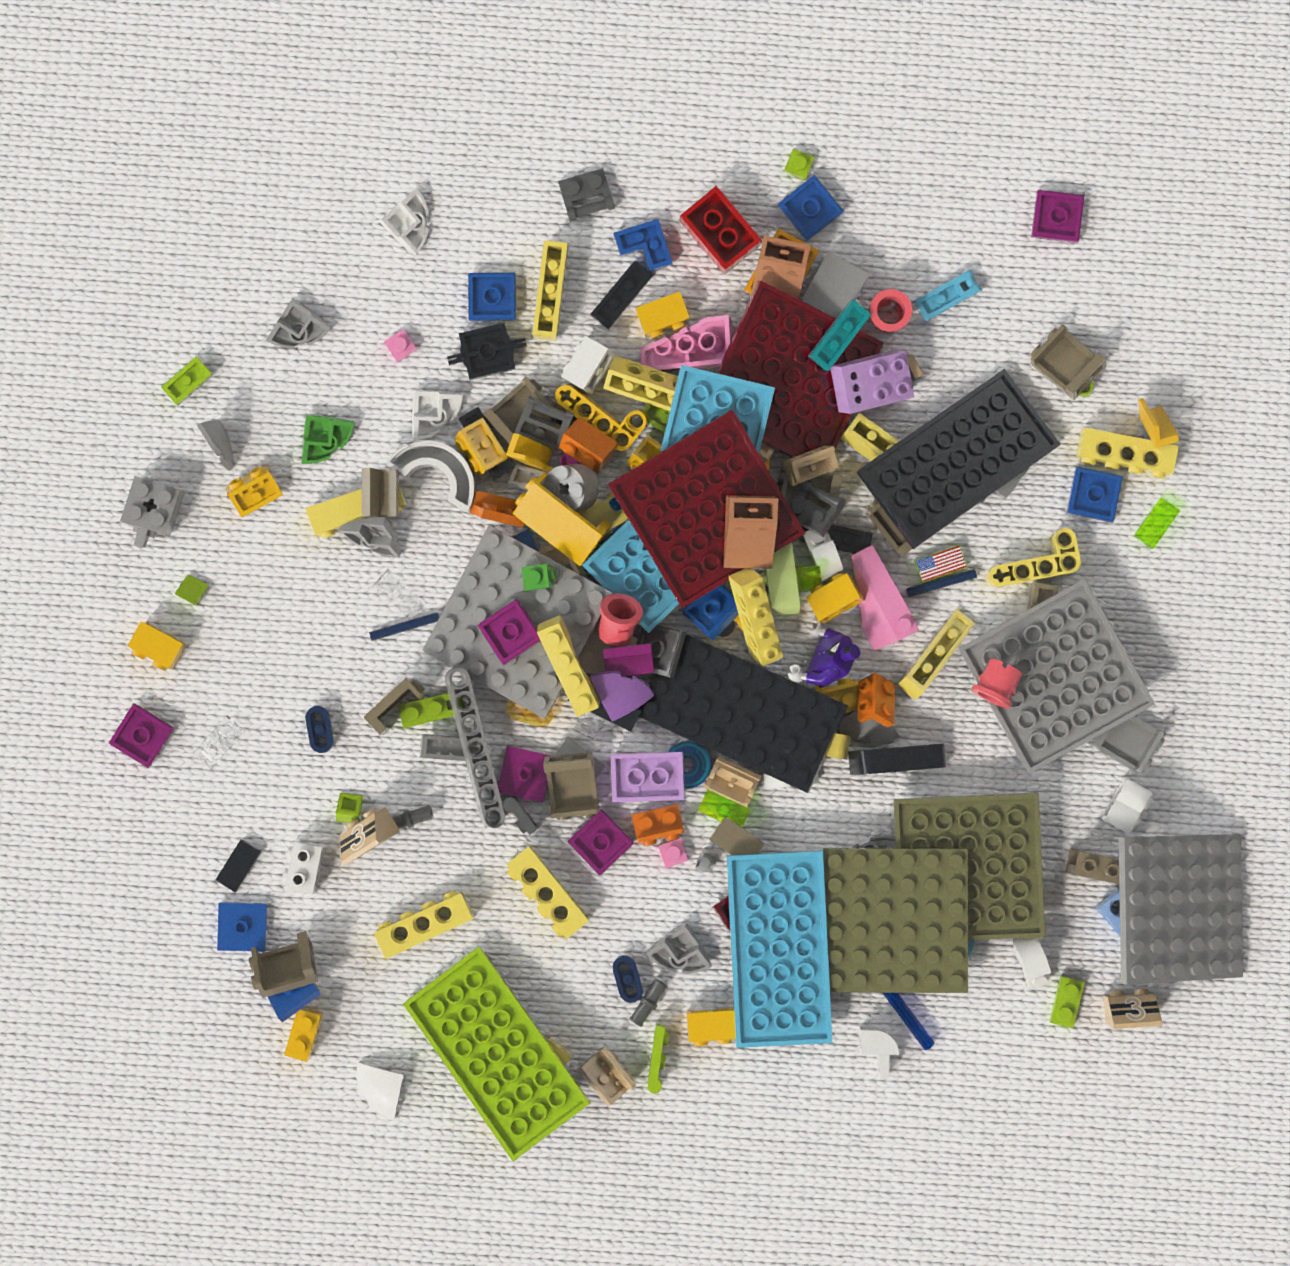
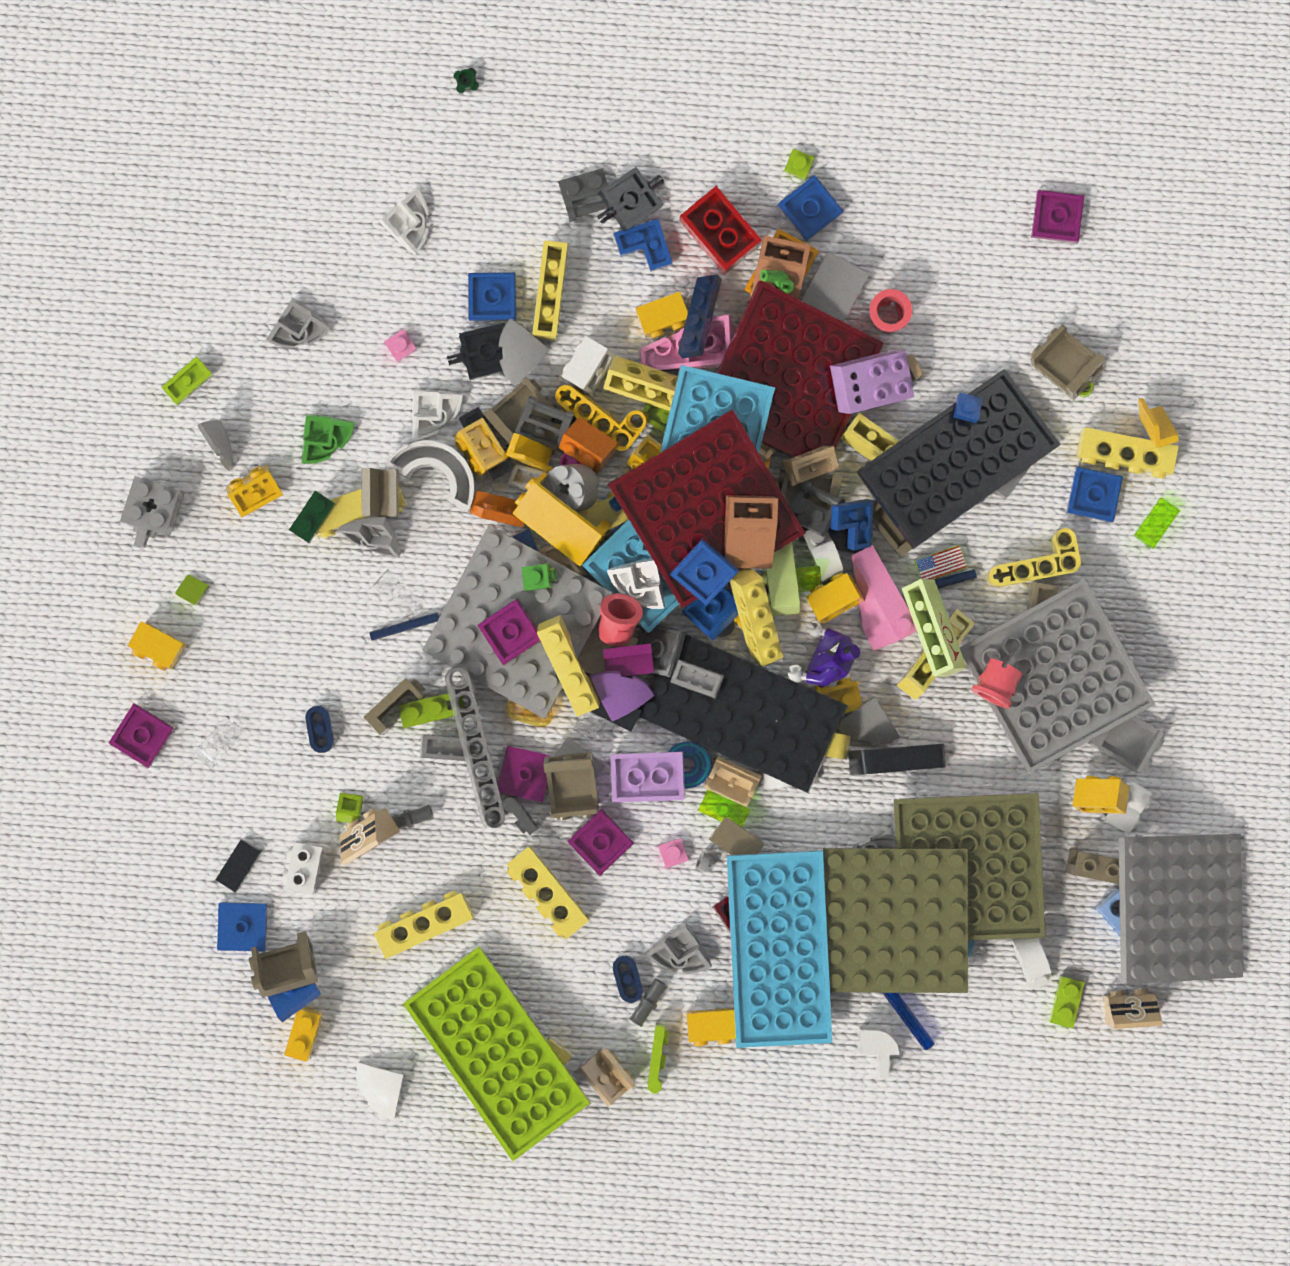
black tile [590,260,653,330] -> none
orange bracket [631,804,684,846] -> none
teal plate [808,300,871,371] -> none
orange bracket [858,673,895,728] -> none
medium azure plate [914,270,983,322] -> none
none -> dark green plate [289,490,336,544]
none -> dark green plate [453,68,479,94]
none -> light grey brick [499,319,549,386]
none -> black plate [597,167,664,232]
none -> white brick [608,558,665,609]
none -> blue plate [670,538,739,606]
none -> light grey plate [671,660,724,699]
none -> dark blue plate [678,274,722,359]
none -> bright green arm [760,269,794,293]
none -> blue plate [831,499,873,550]
none -> yellowish green brick [902,579,967,677]
none -> blue plate [953,392,983,423]
none -> yellow brick [1072,776,1130,814]

